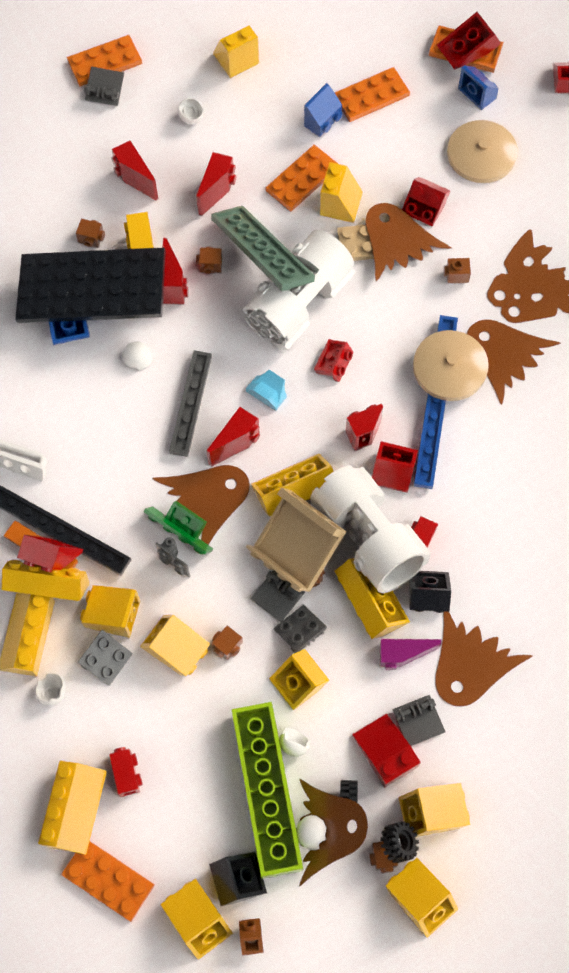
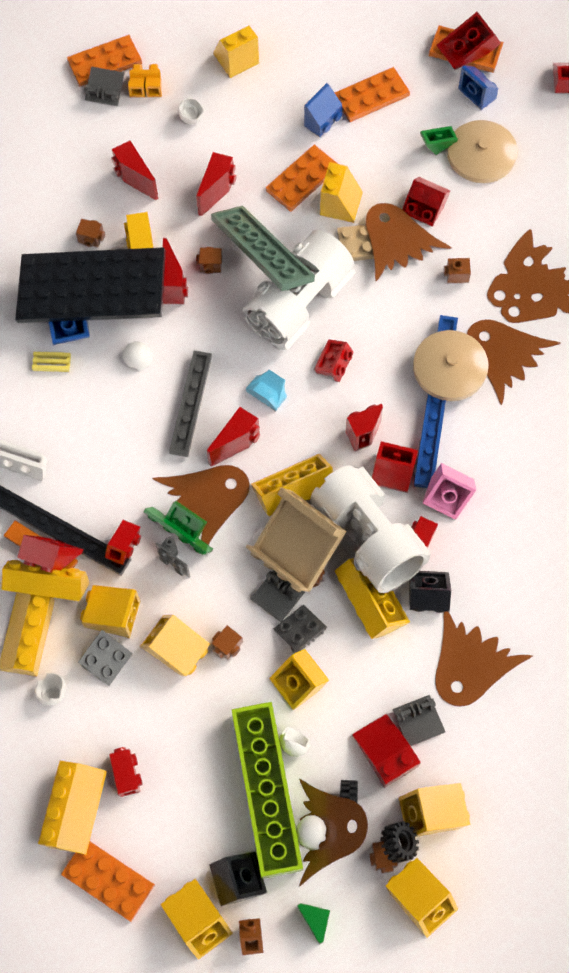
magenta slope [380,639,441,670] -> none
none -> light yellow tile [32,352,71,372]
none -> red brick [105,520,141,565]
none -> light orange hips [128,64,162,98]
none -> green slope [297,903,330,945]
none -> green slope [420,126,458,155]
none -> bright pink slope [423,463,476,520]

